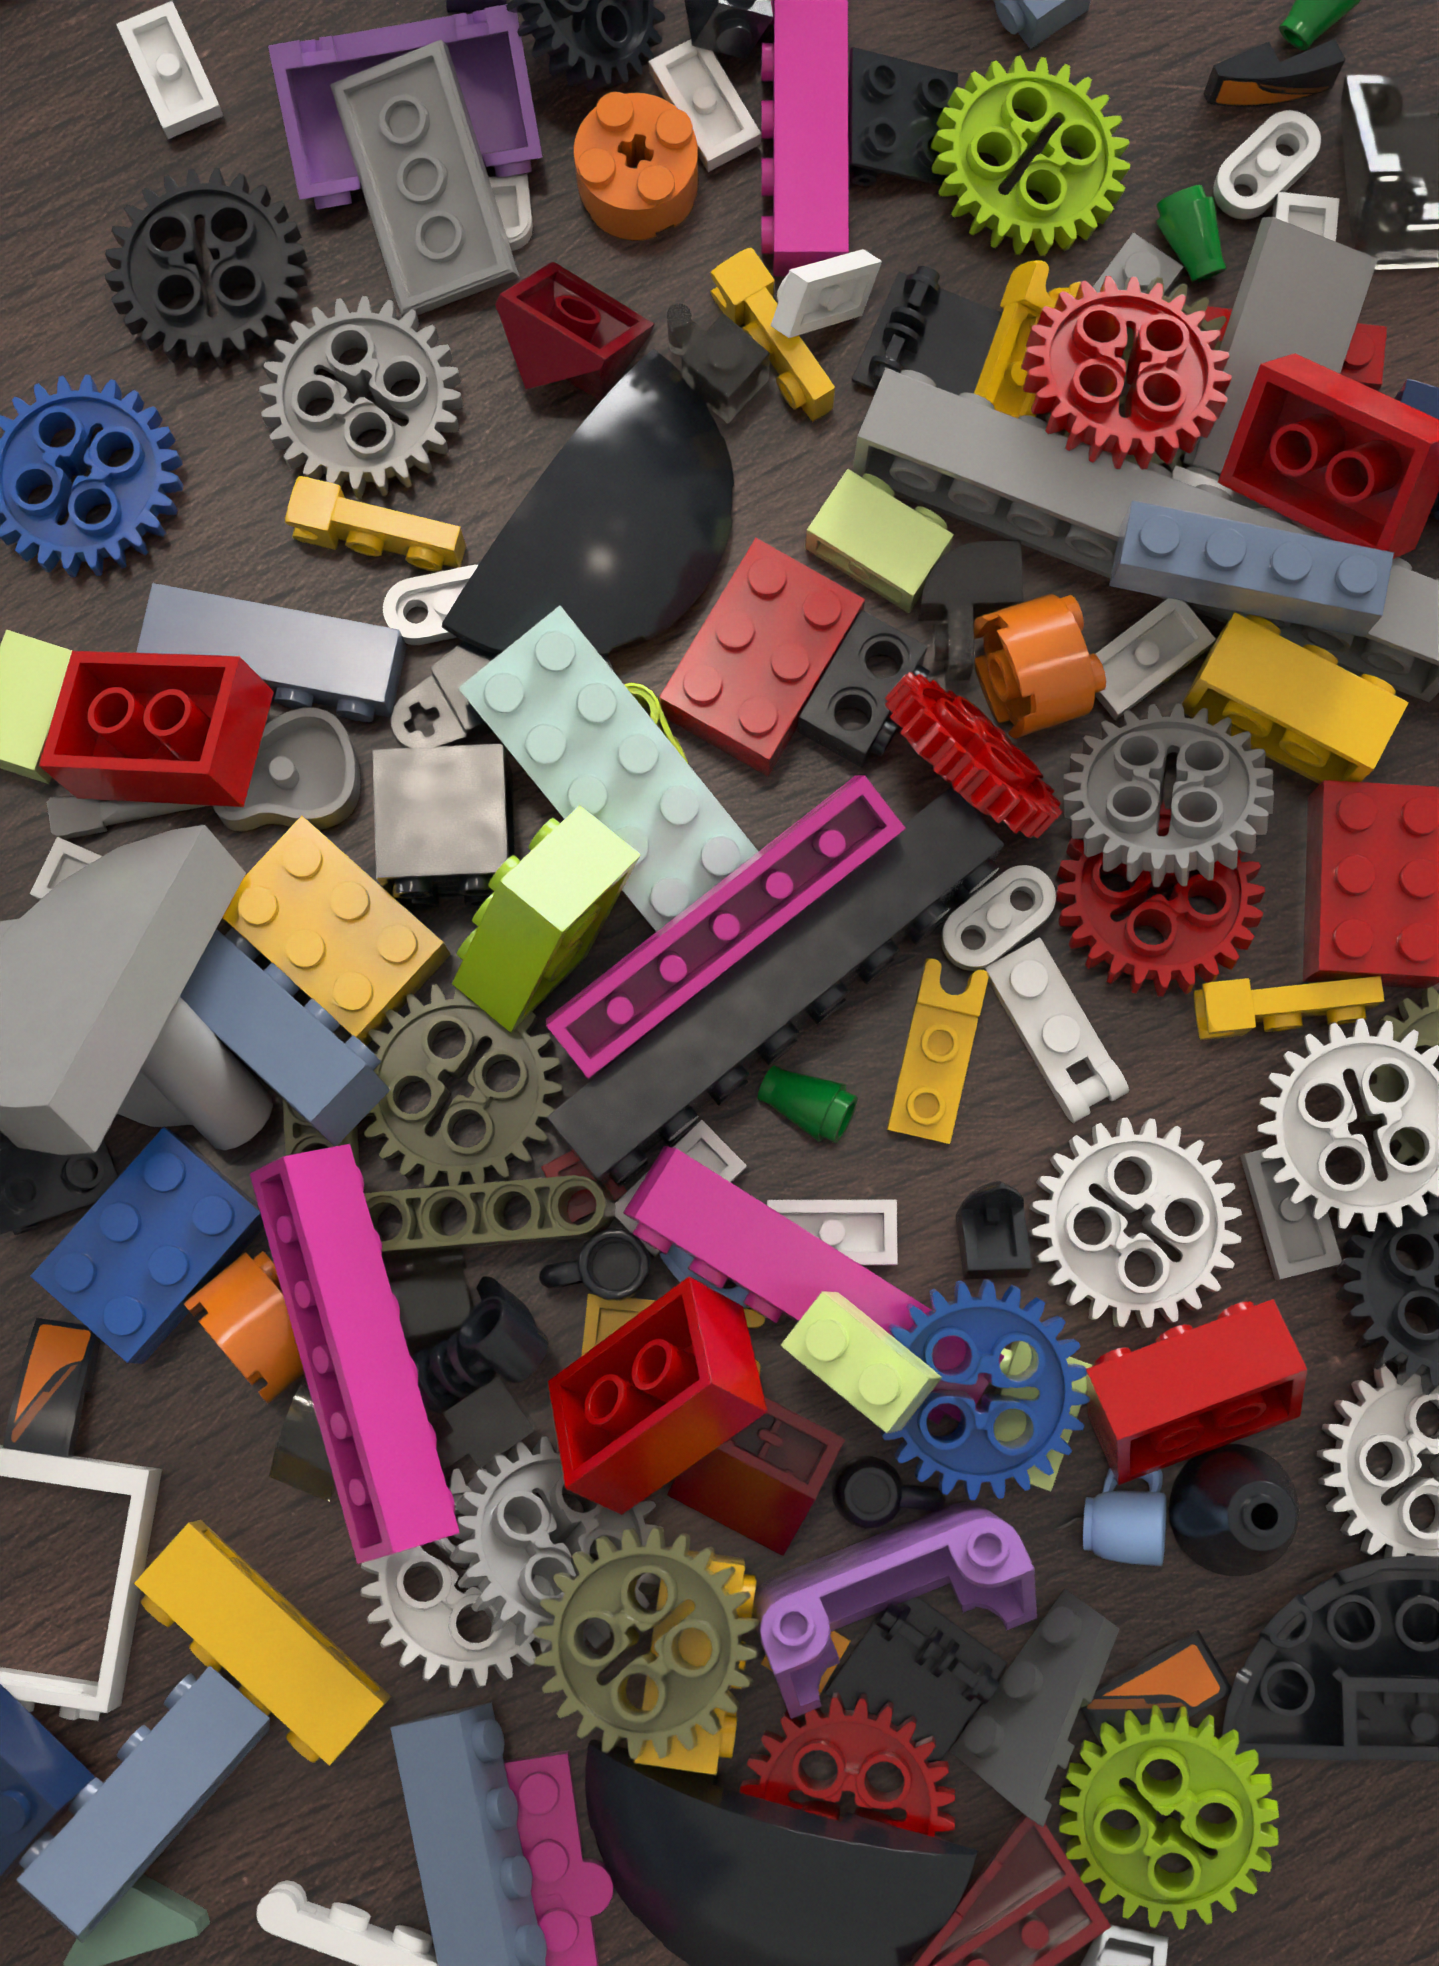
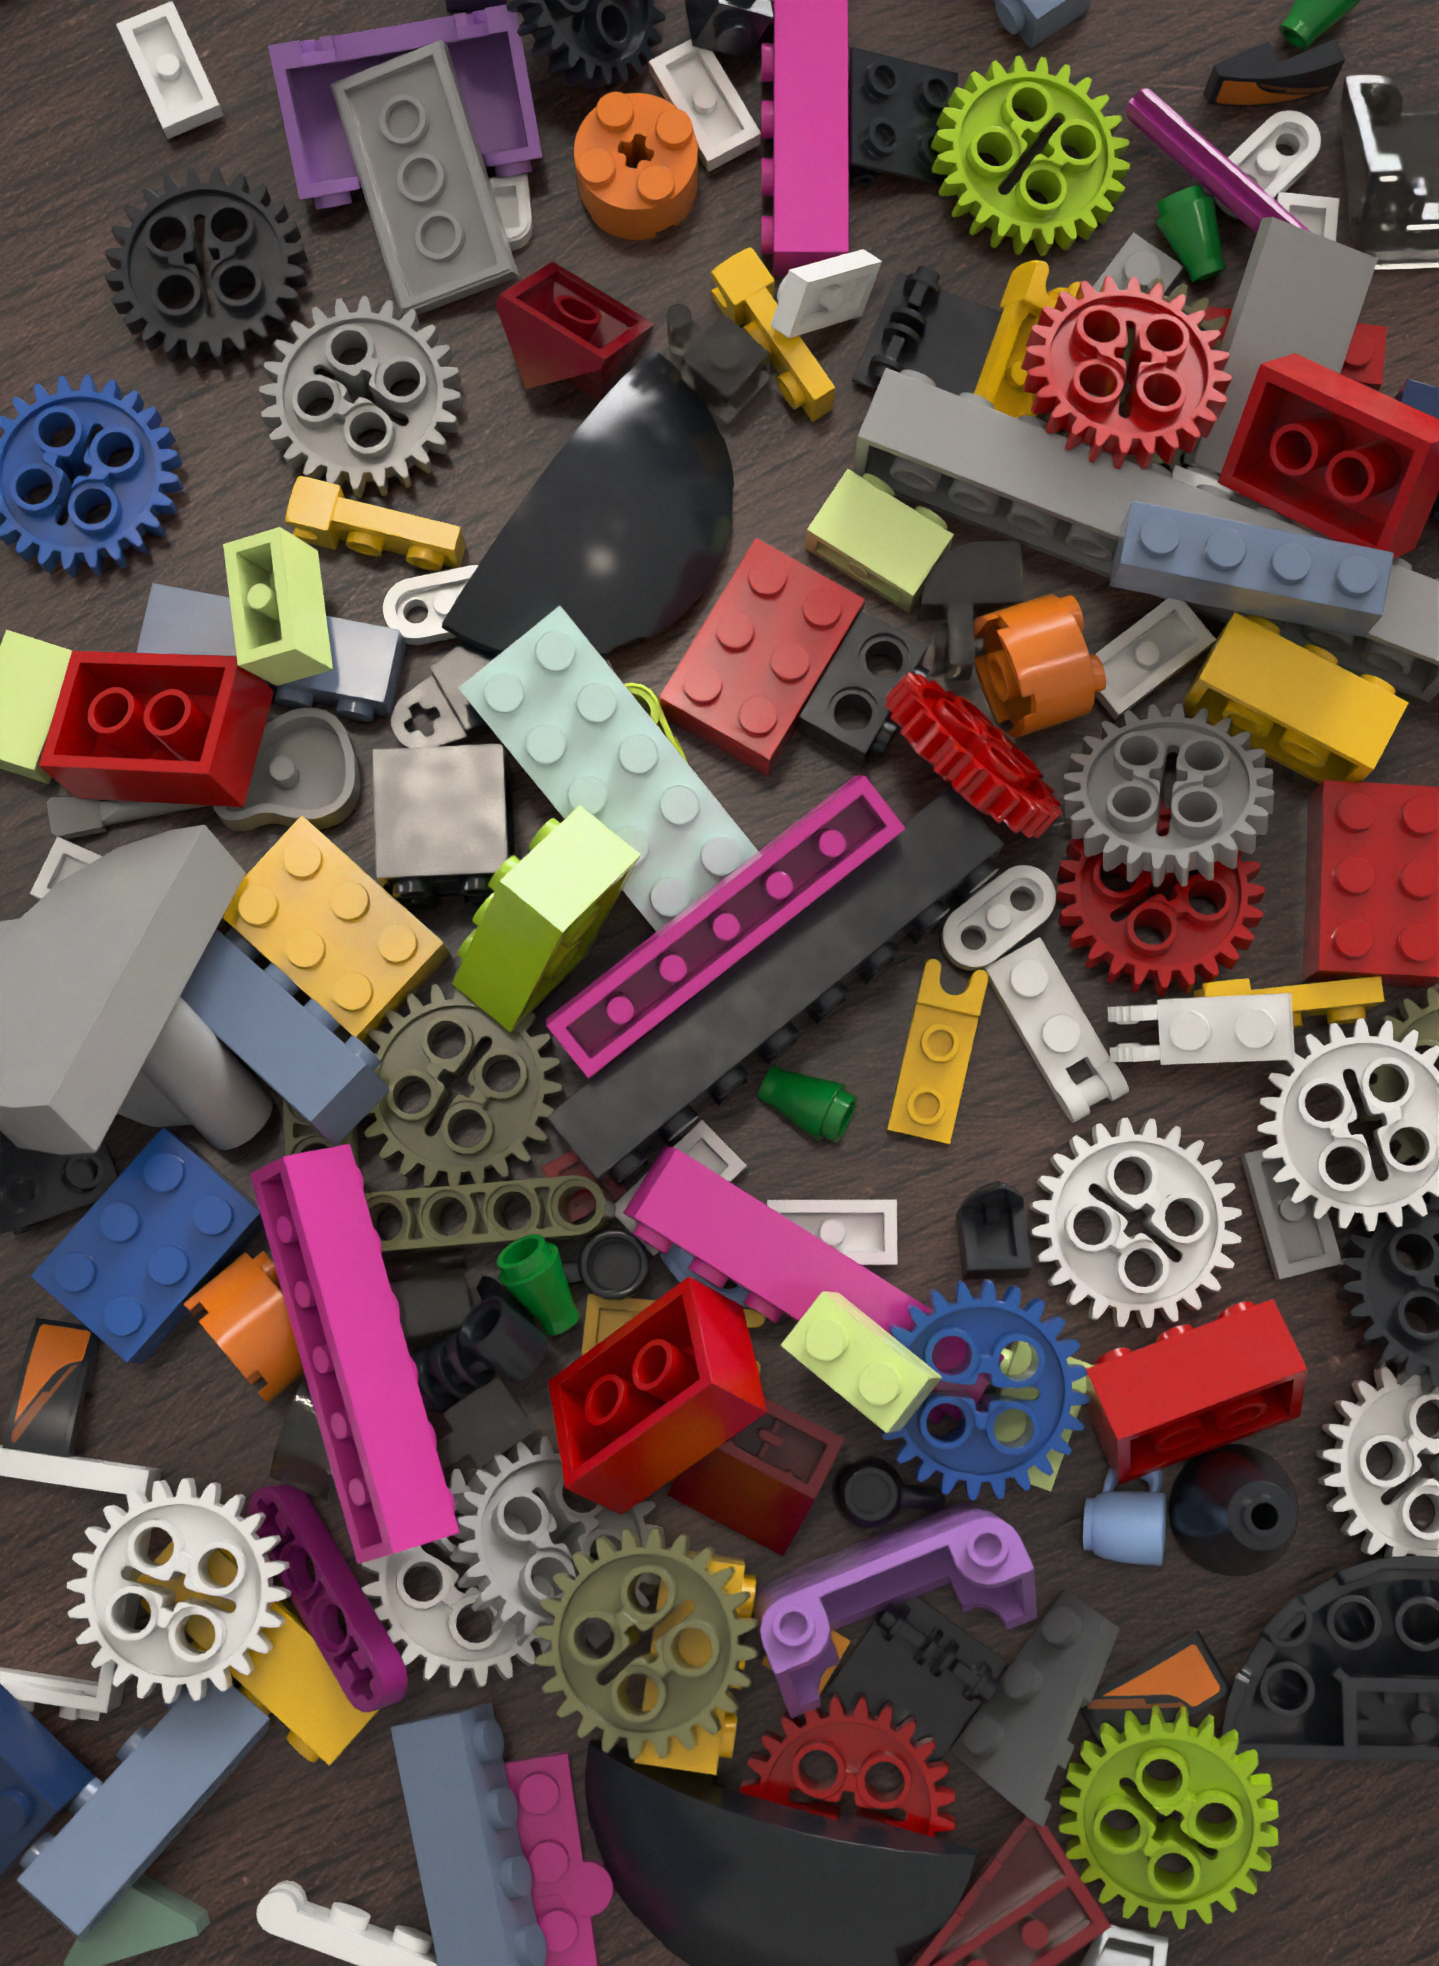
none -> white gear [67,1478,291,1703]
none -> yellowish green brick [223,527,333,686]
none -> magenta beam [248,1482,408,1712]
none -> green cone [497,1234,580,1335]
none -> white hinge [1107,993,1295,1065]
none -> magenta axle [1125,88,1311,234]

